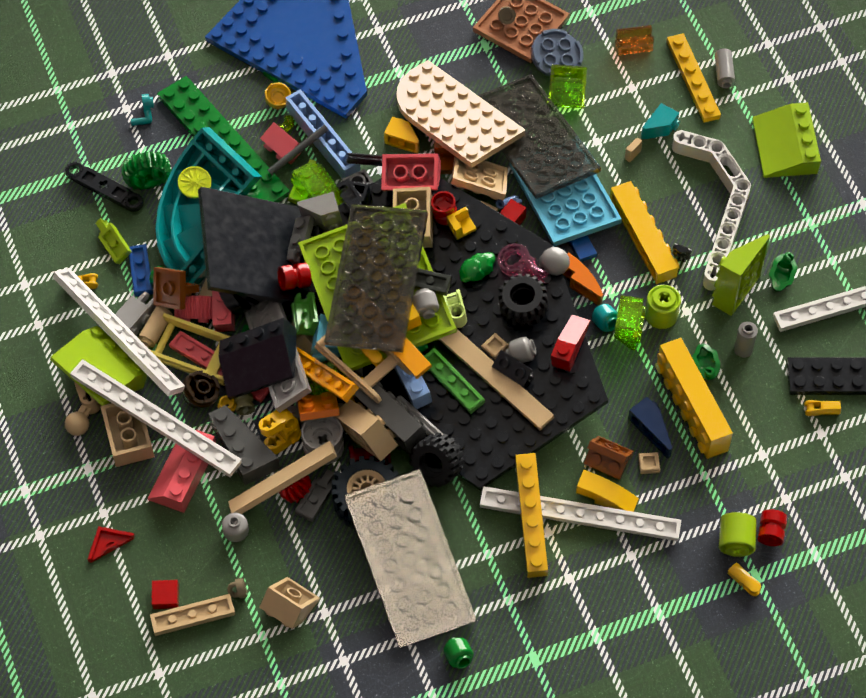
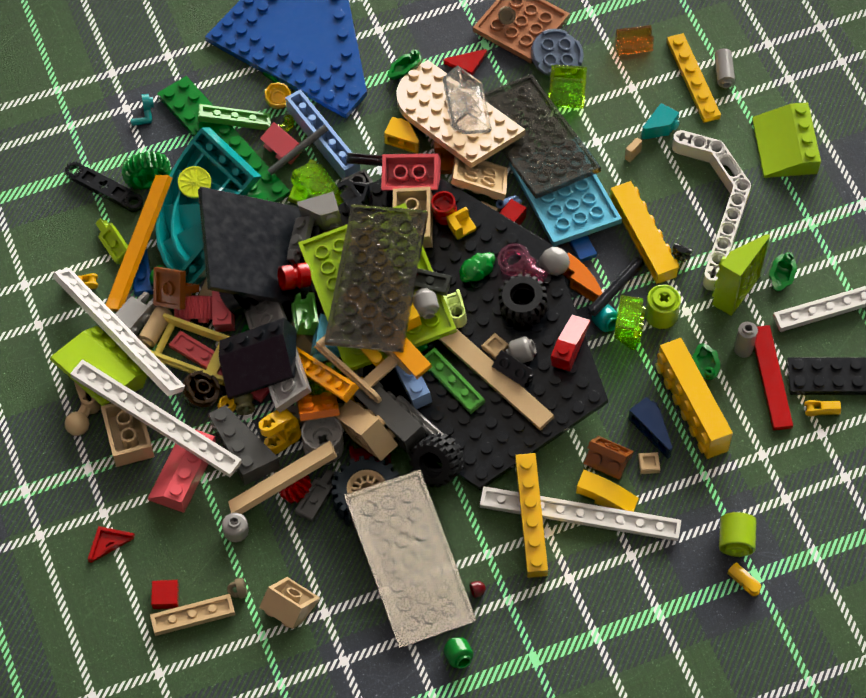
red wheel [757,509,787,546] -> none
none -> light orange tile [106,175,173,312]
none -> bright green tile [198,104,271,130]
none -> green arm [387,50,421,80]
none -> clear slope [442,65,492,134]
none -> red tile [443,49,488,76]
none -> dark red hinge [469,581,486,598]
none -> black axle [588,257,644,316]
none -> red tile [754,325,793,431]

